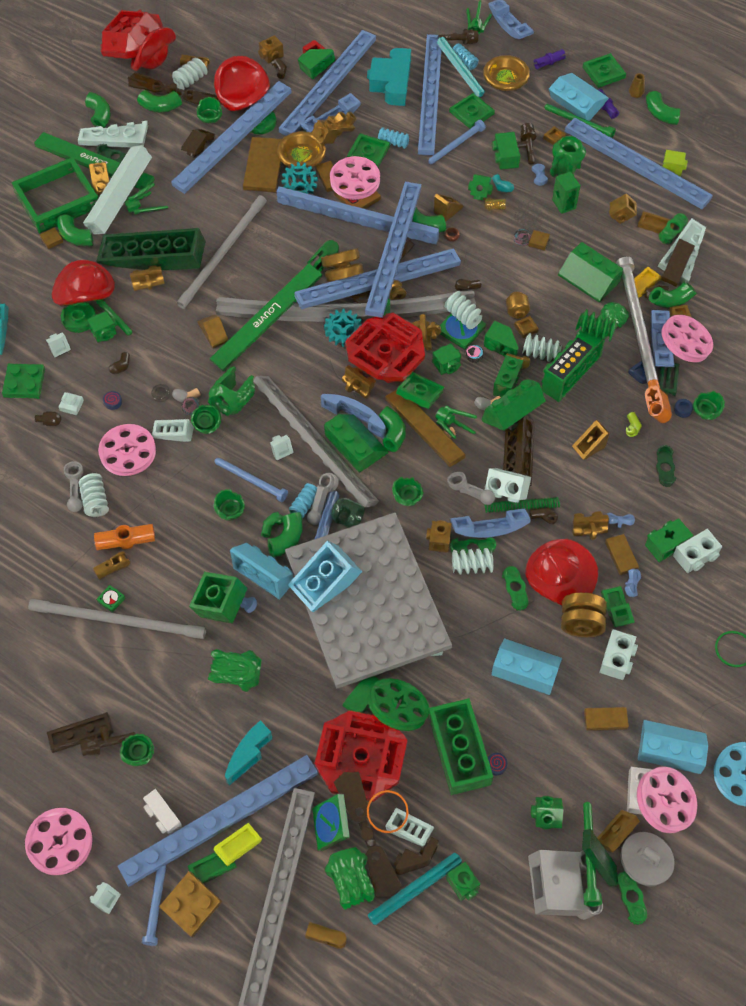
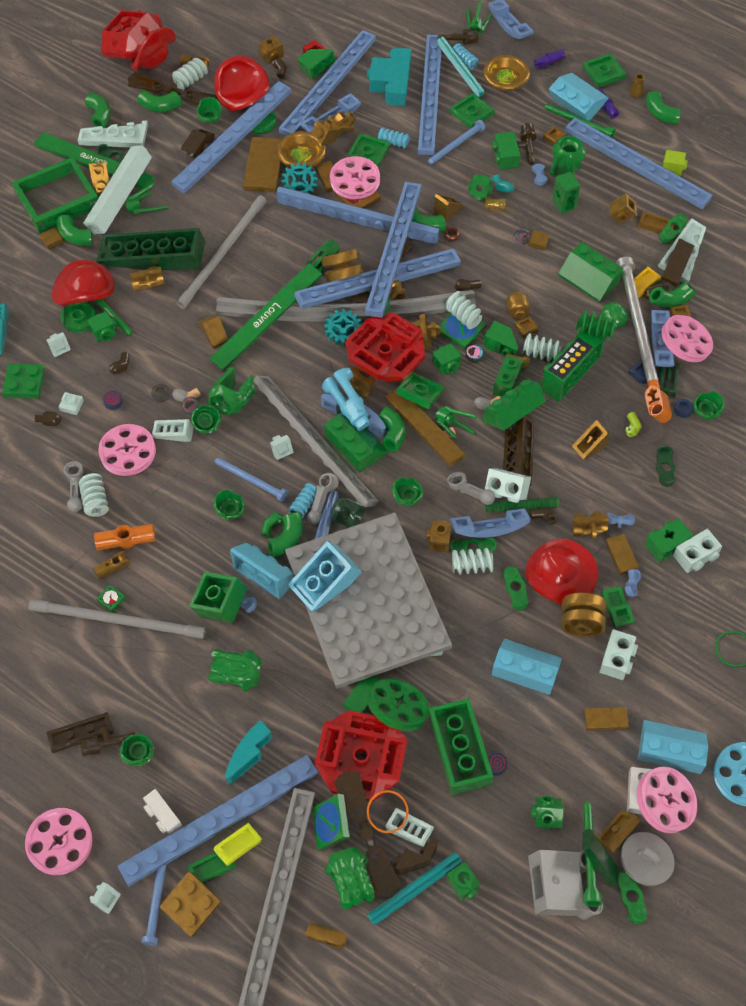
none -> medium azure piece [322,368,370,431]

